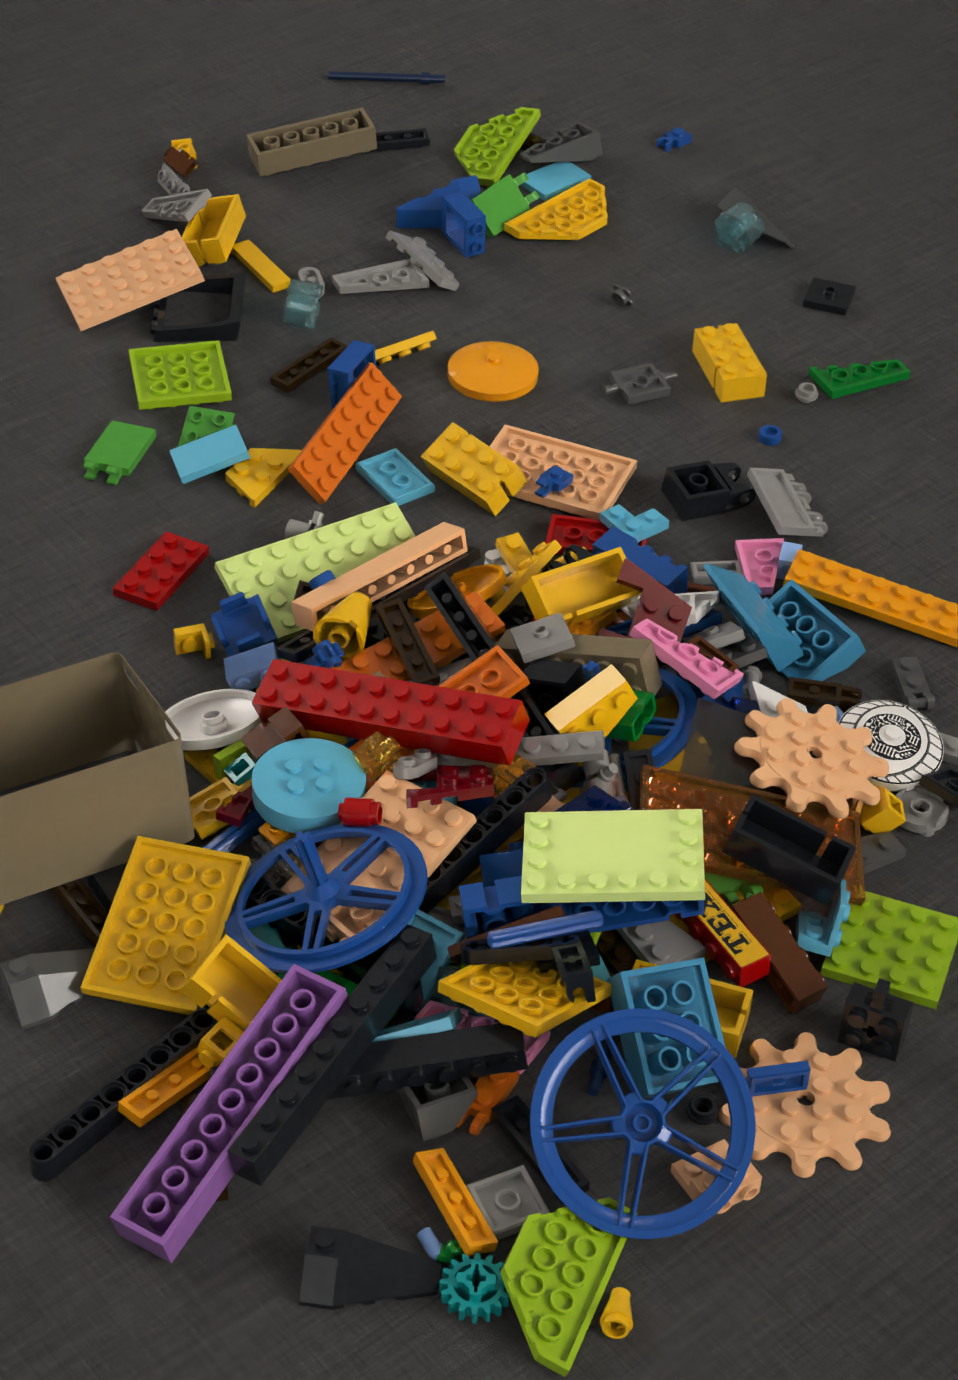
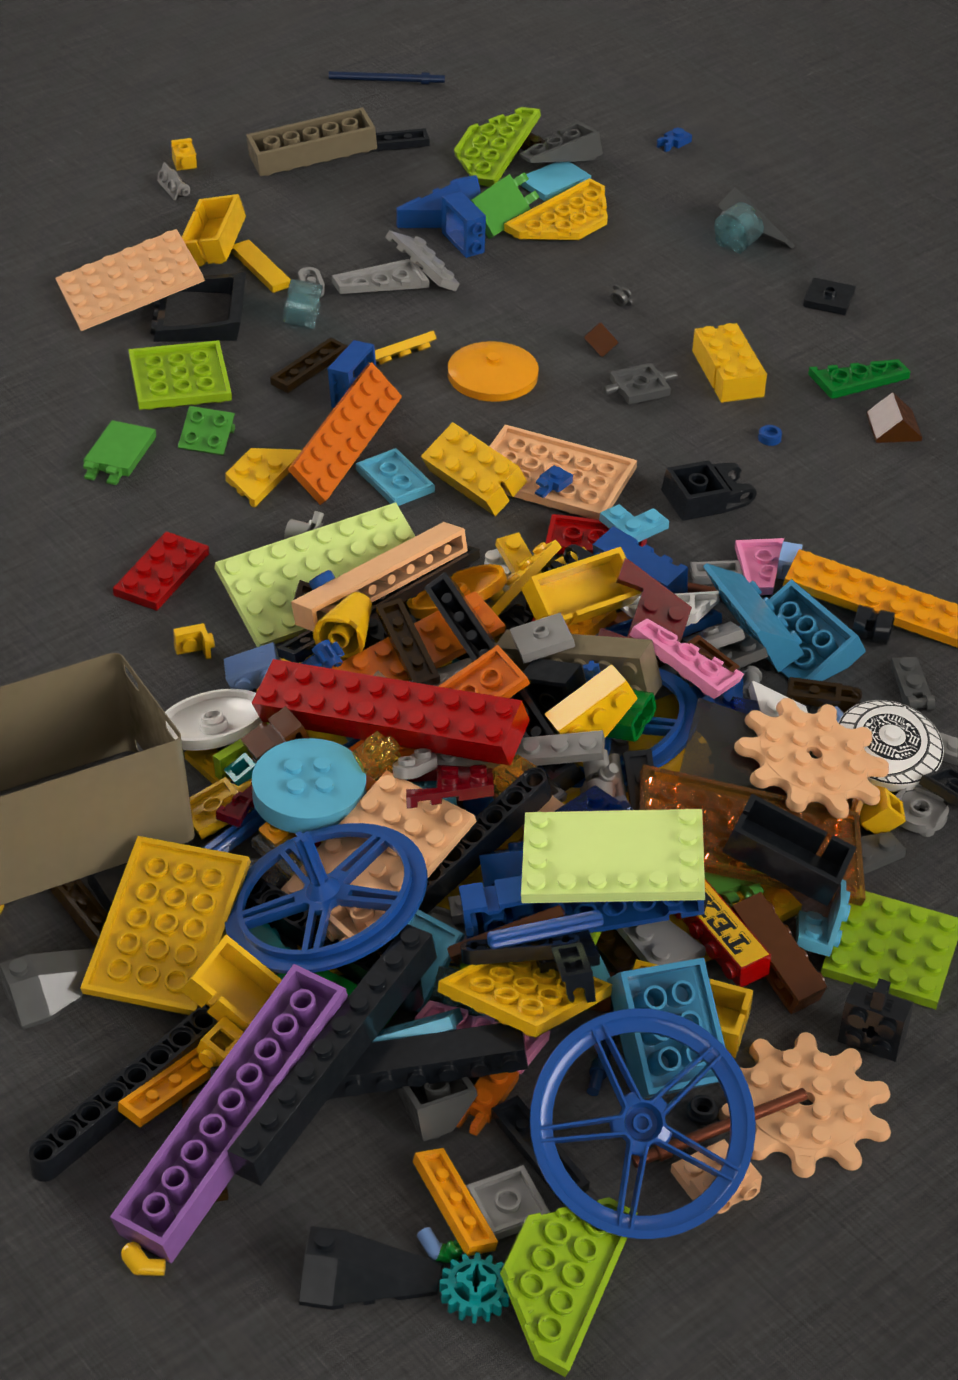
light grey wing [141,188,212,222] -> none
reddish brown brick [163,146,198,179] -> none
medium azure tile [169,425,250,484] -> none
blue panel [211,592,279,657] -> none
red brick [338,797,383,827] -> none
yellow cone [600,1287,633,1339] -> none
blue tile [745,1061,811,1097] -> none
light grey hinge [747,468,828,537] -> none
light grey plate [795,382,818,403] -> none
none -> yellow arm [121,1241,166,1276]
none -> reddish brown panel [583,322,619,357]
none -> copper bar [631,1088,808,1168]
none -> black wheel [852,605,895,645]
none -> reddish brown slope [866,392,922,443]

